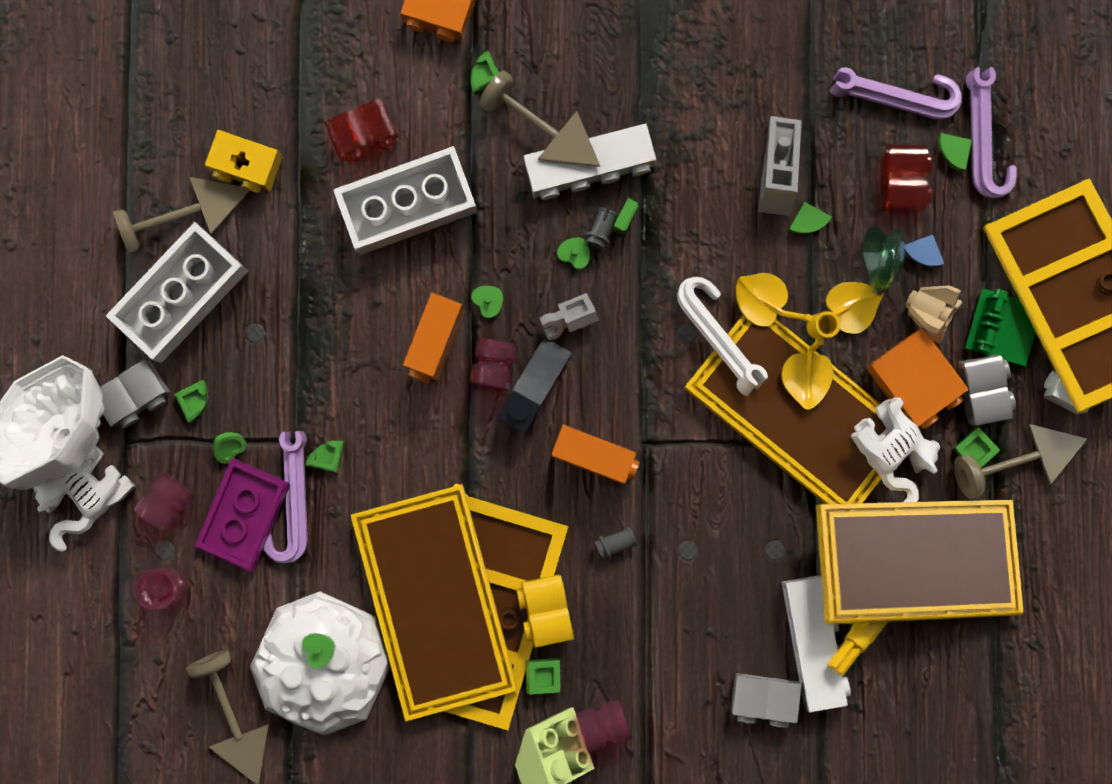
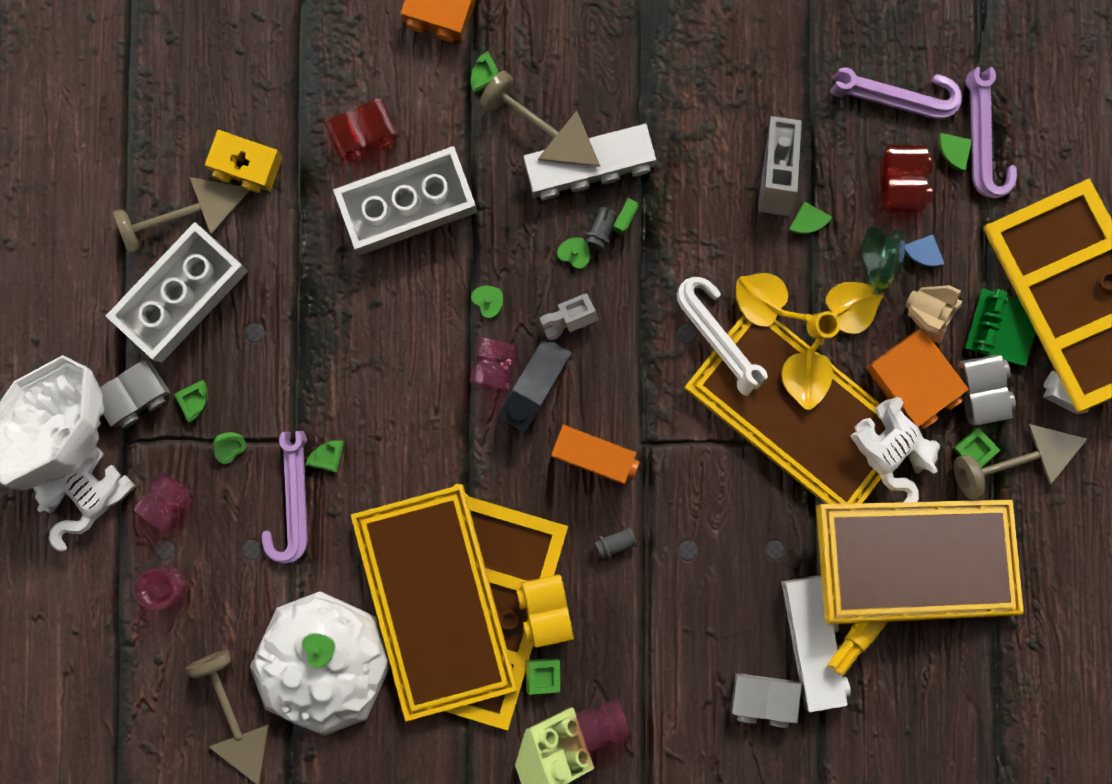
magenta tile [194,458,290,572] -> none
orange brick [403,292,465,384] -> none

